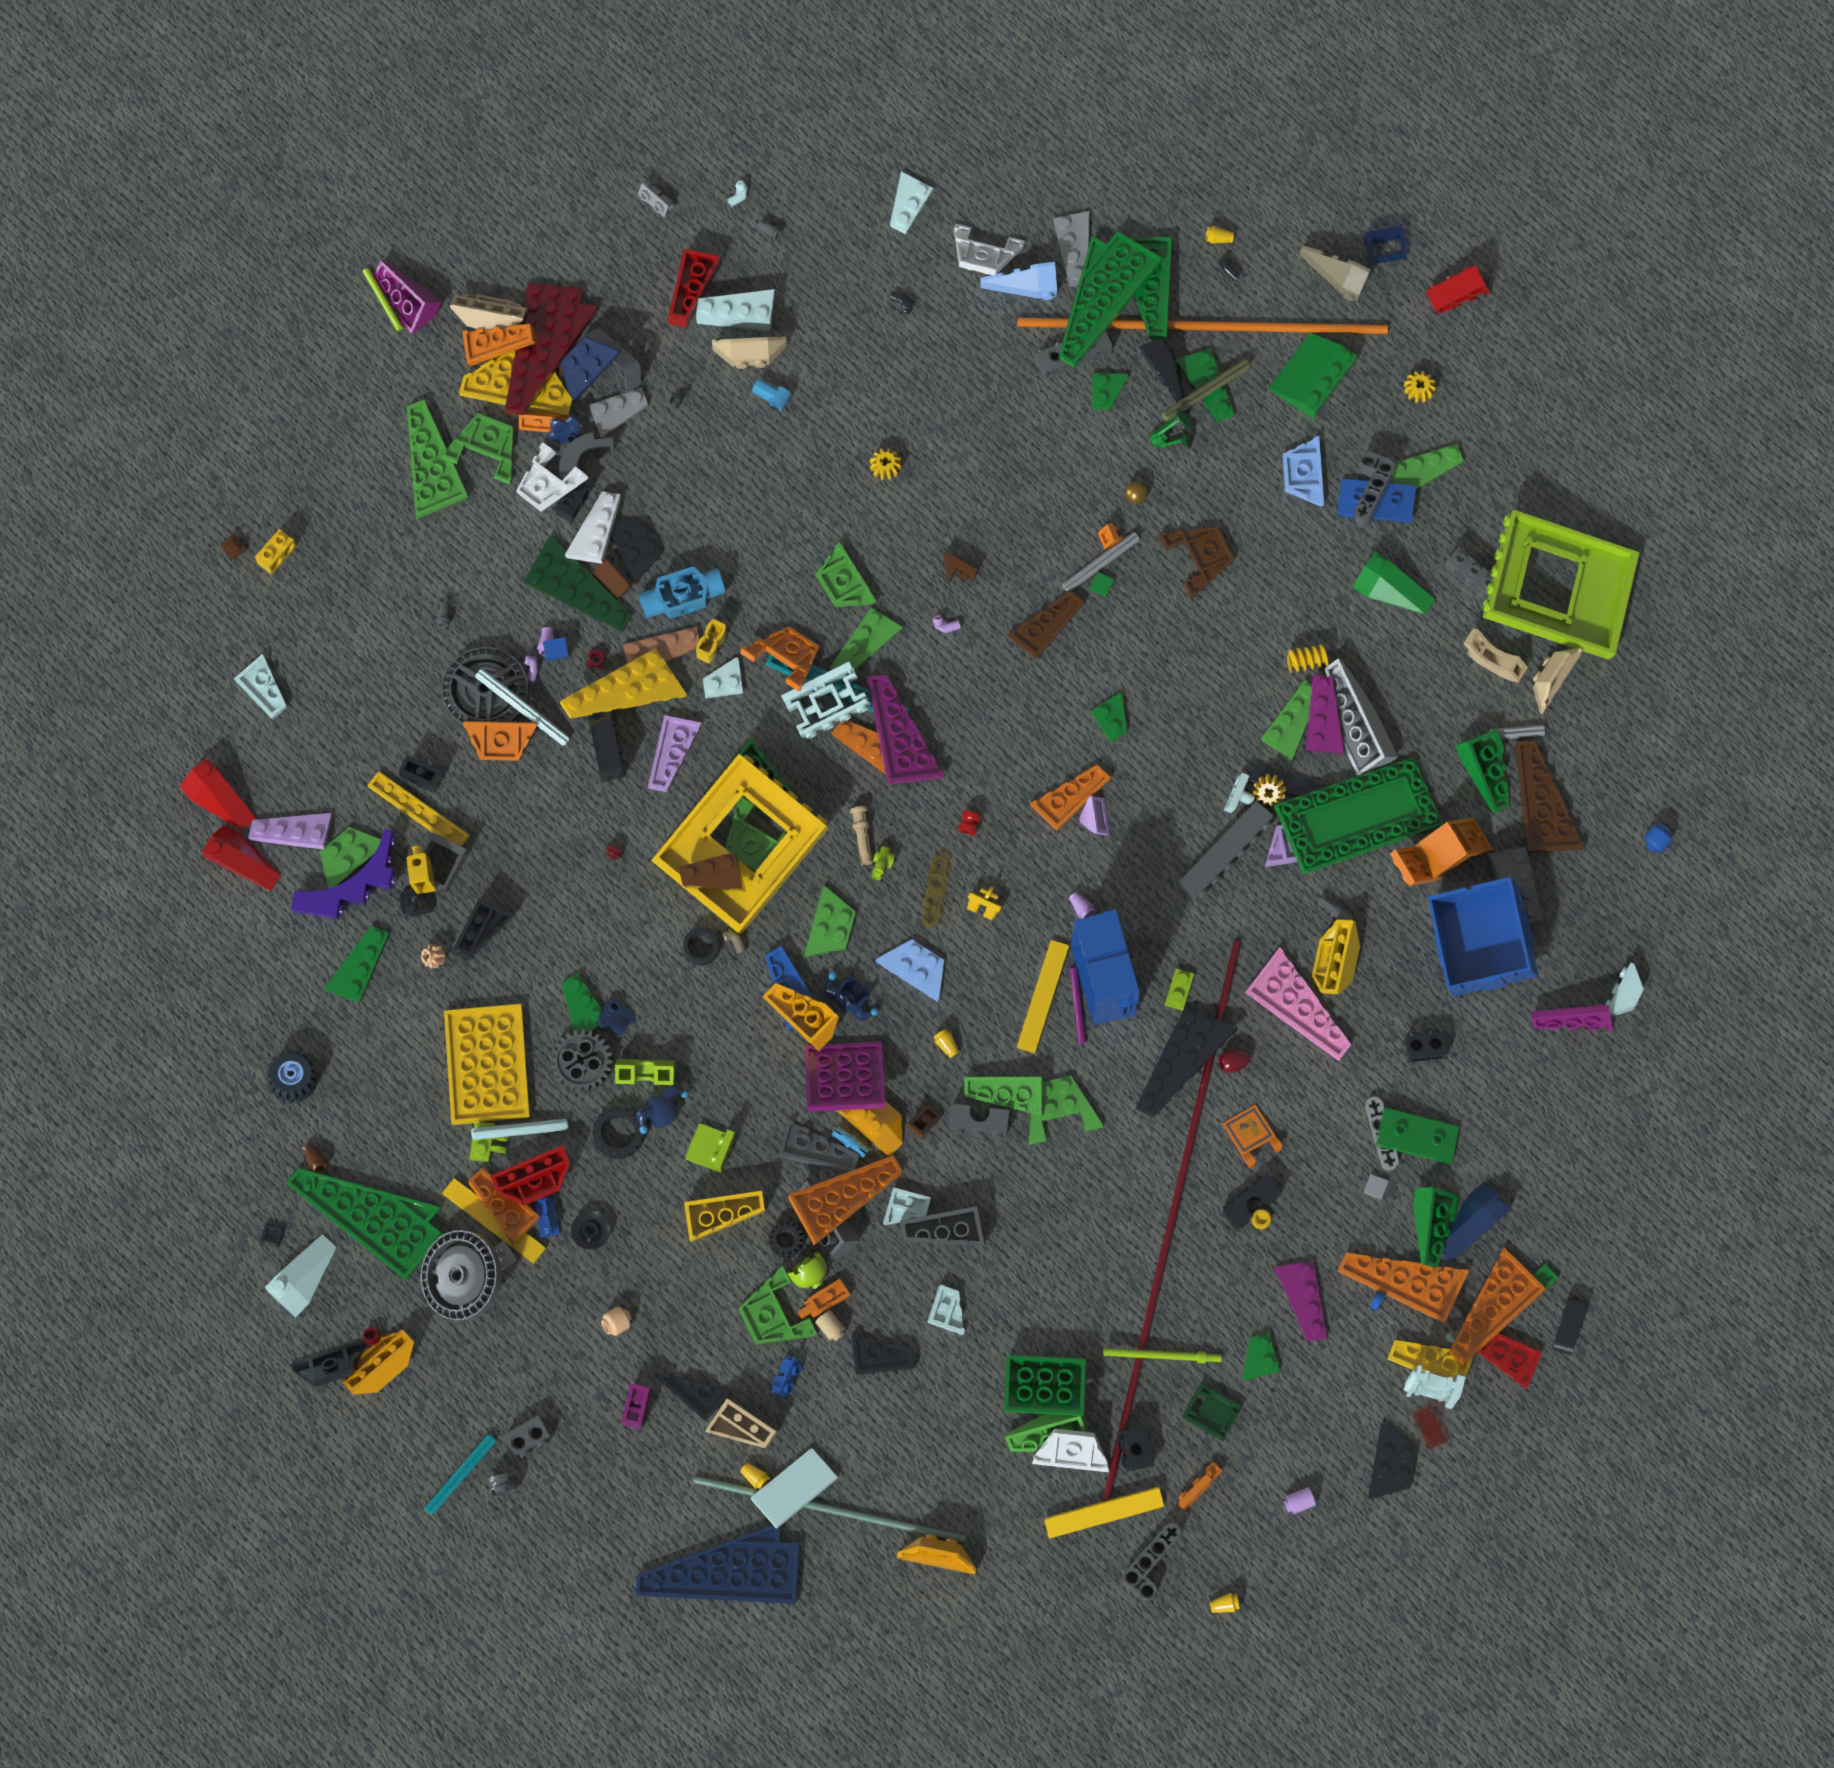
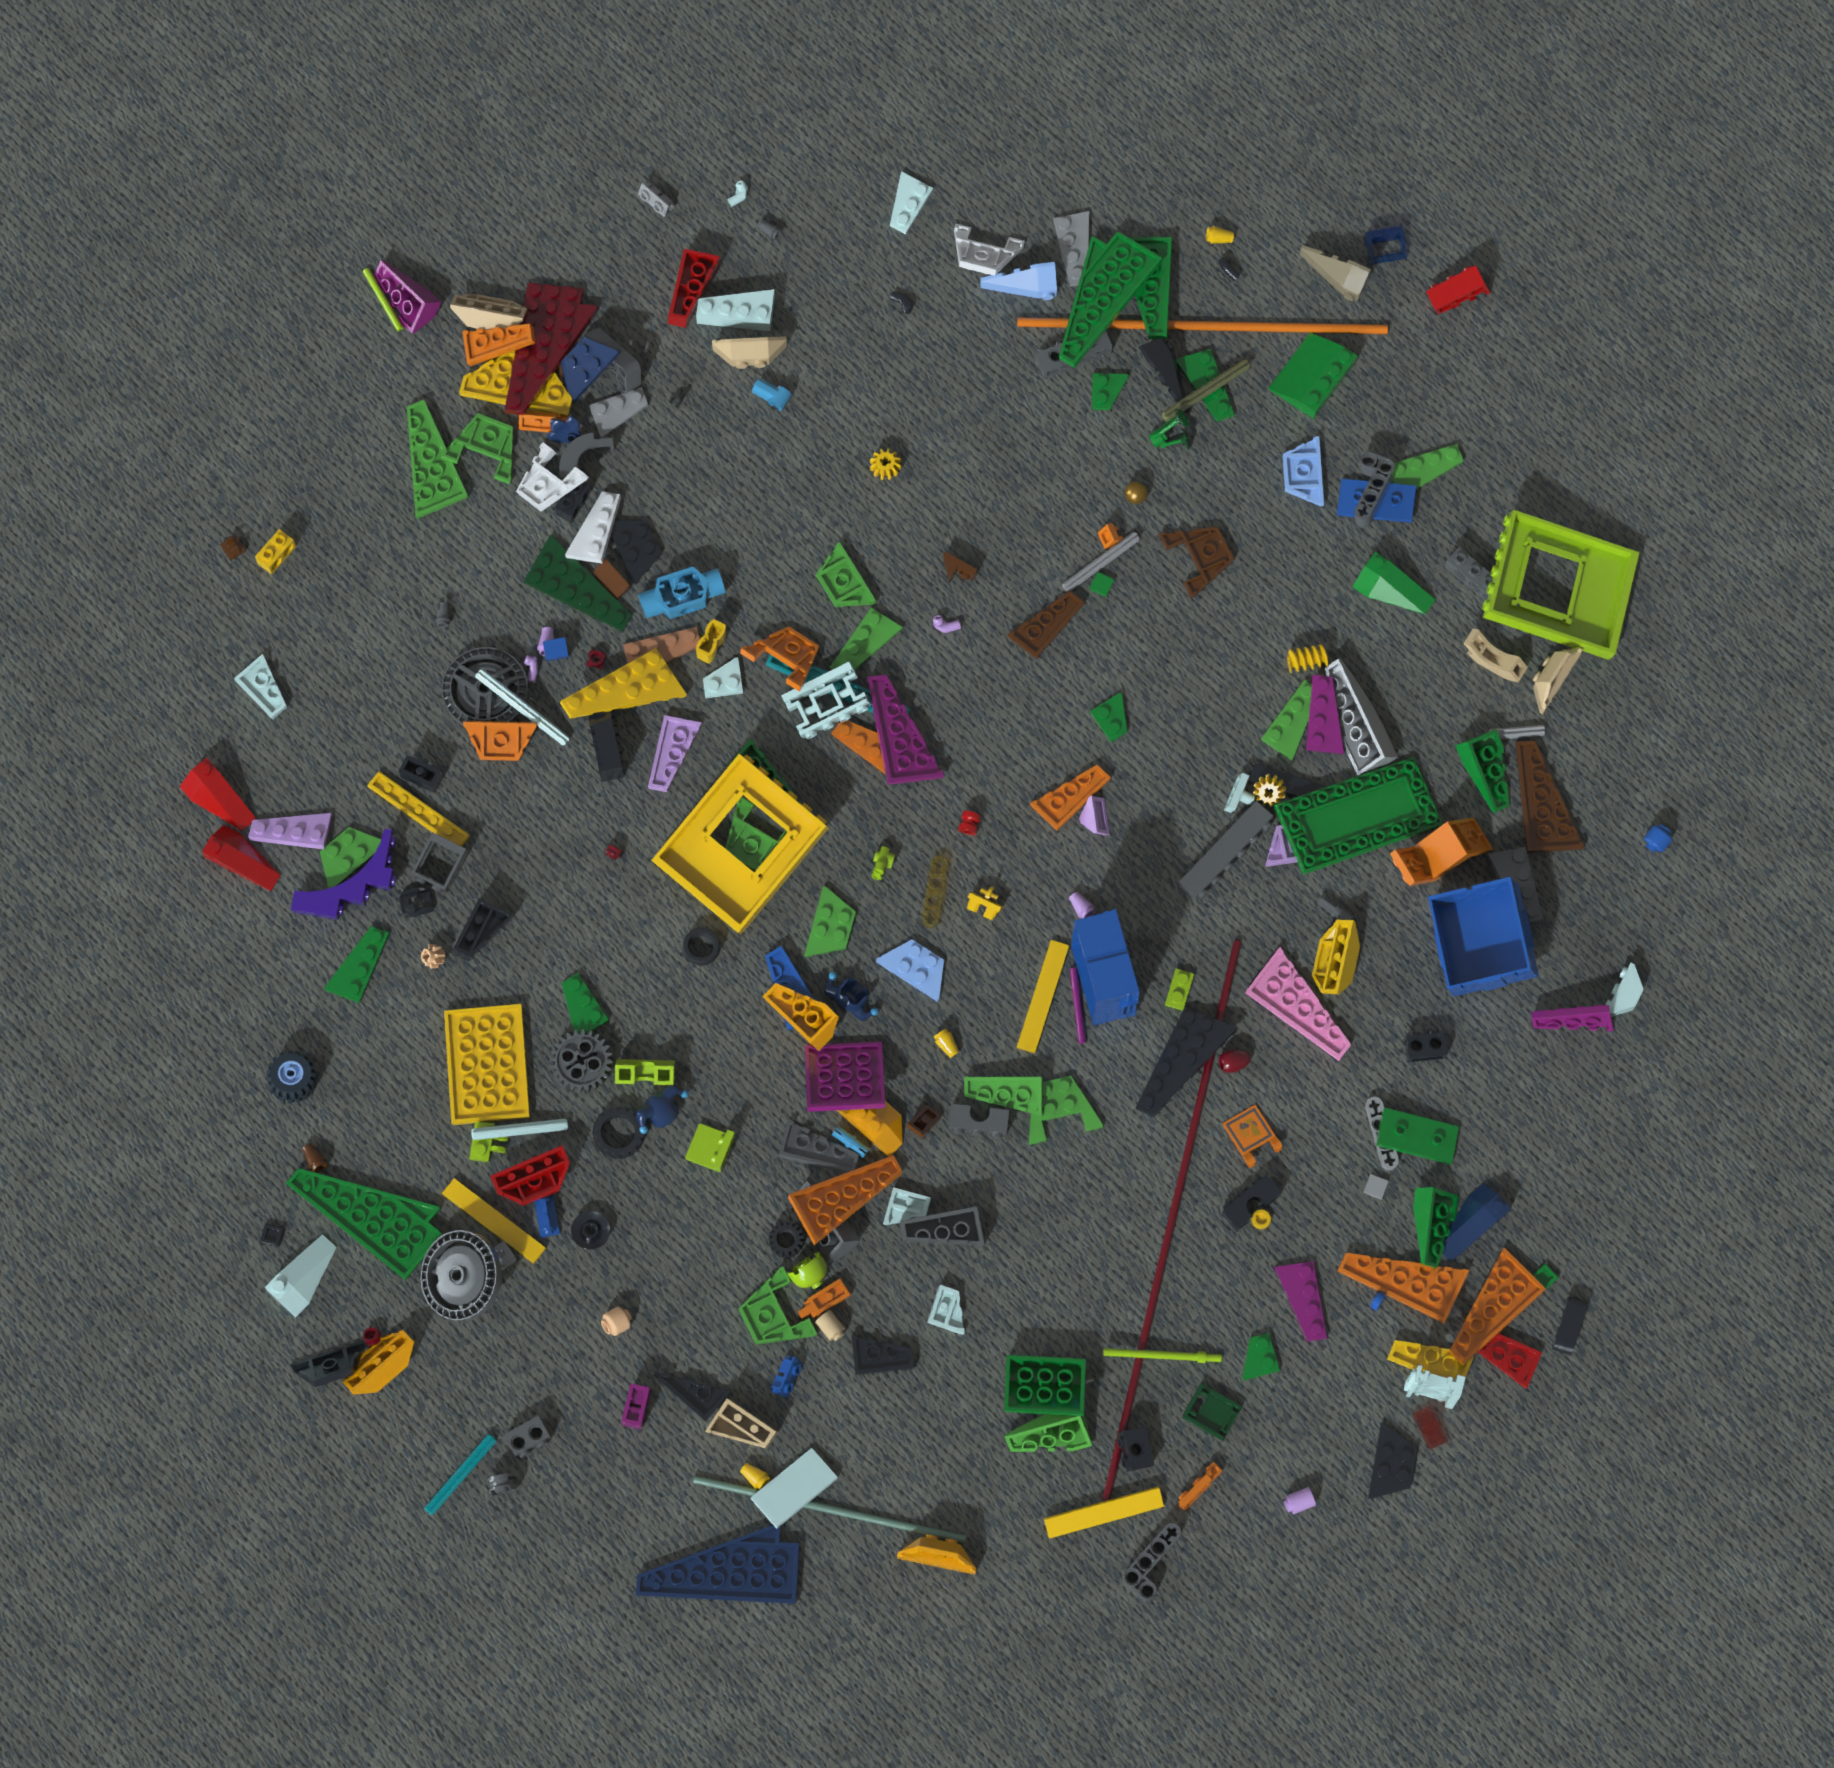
yellow torso [407,846,436,895] -> none
orange wing [468,1168,540,1245] -> none
dark blue plate [598,998,636,1035] -> none
reddish brown wedge [678,852,746,892] -> none
yellow wedge [684,1191,765,1243] -> none
dark tan arm [722,929,746,954] -> none
tan pin [850,806,873,865] -> none
white wing [1033,1429,1109,1472] -> none
yellow cone [1210,1592,1240,1613] -> none
yellow gear [1404,371,1436,403] -> none

